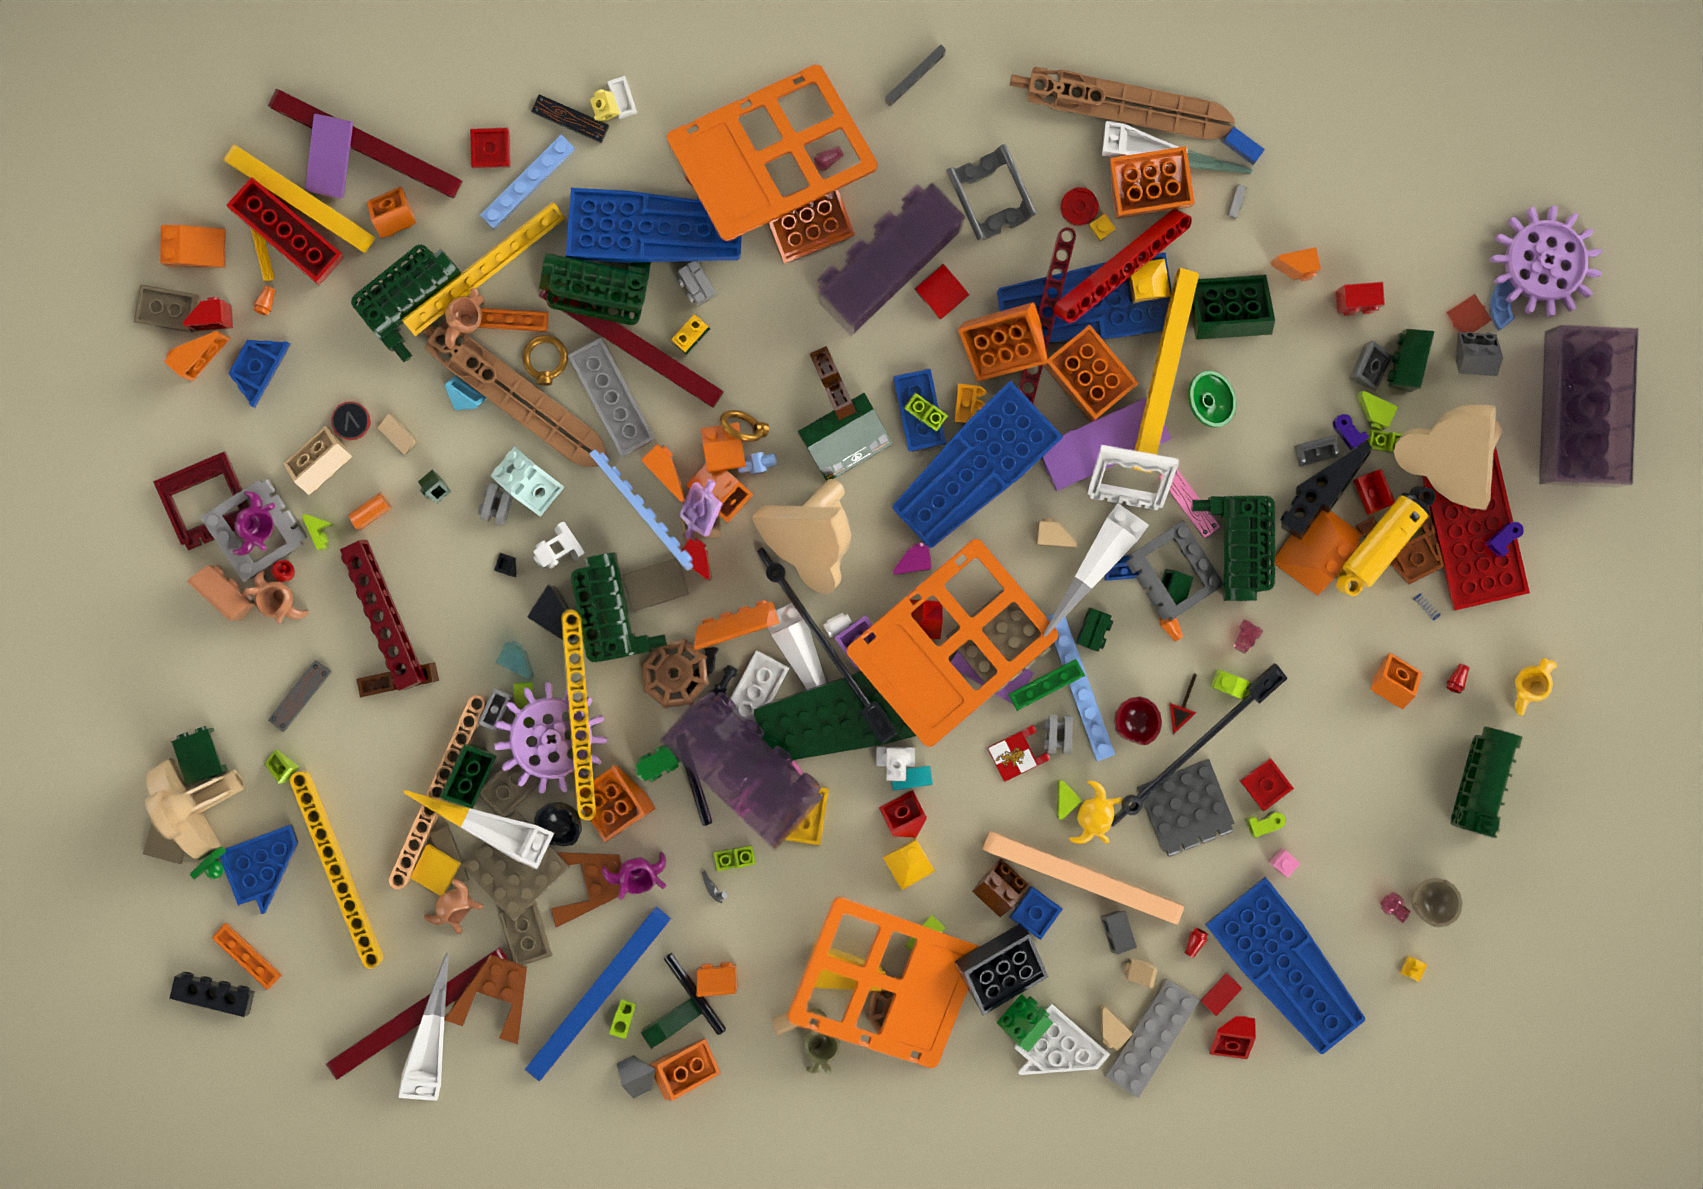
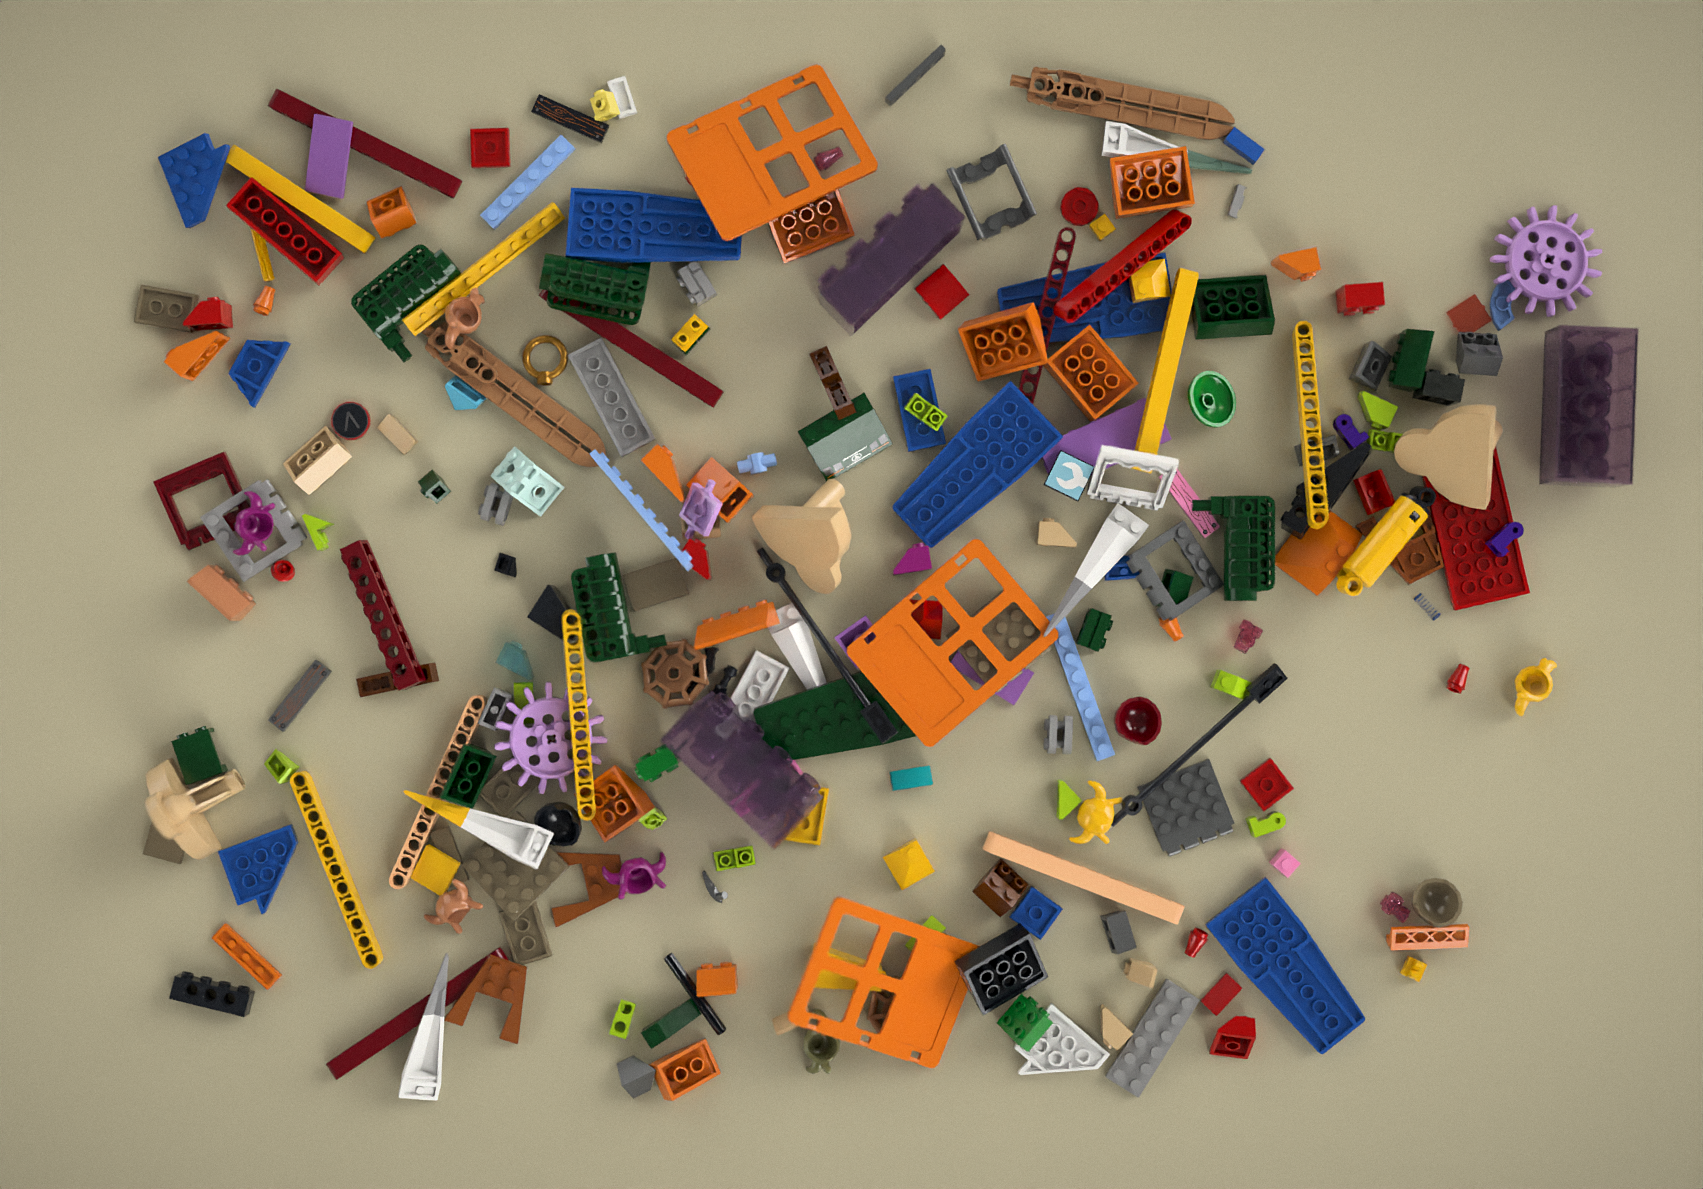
orange slope [160,225,225,268] -> none
green tile [190,846,226,879] -> none
nougat piece [244,570,309,623] -> none
orange brick [348,492,392,530] -> none
orange tile [478,308,549,332] -> none
blue beam [524,906,671,1082] -> none
white tile [533,521,585,569] -> none
black axle [676,733,712,826] -> none
orange slope [701,422,746,473] -> none
pearl gold piece [720,410,769,442] -> none
white brick [823,612,853,638] -> none
white tile [876,747,915,781] -> none
red slope [879,790,927,838] -> none
light orange plate [954,384,987,424] -> none
flag [987,725,1050,782] -> none
green tile [1008,659,1085,711] -> none
piece [1170,673,1197,735] -> none
orange slope [1370,653,1422,710] -> none
dark green piece [1450,726,1523,838] -> none
none -> blue wing [158,133,230,228]
none -> lime slope [638,807,667,830]
none -> medium azure tile [1043,450,1095,502]
none -> yellow beam [1292,321,1329,529]
none -> orange fence [1386,924,1469,950]
none -> pearl dark grey brick [1412,369,1465,406]

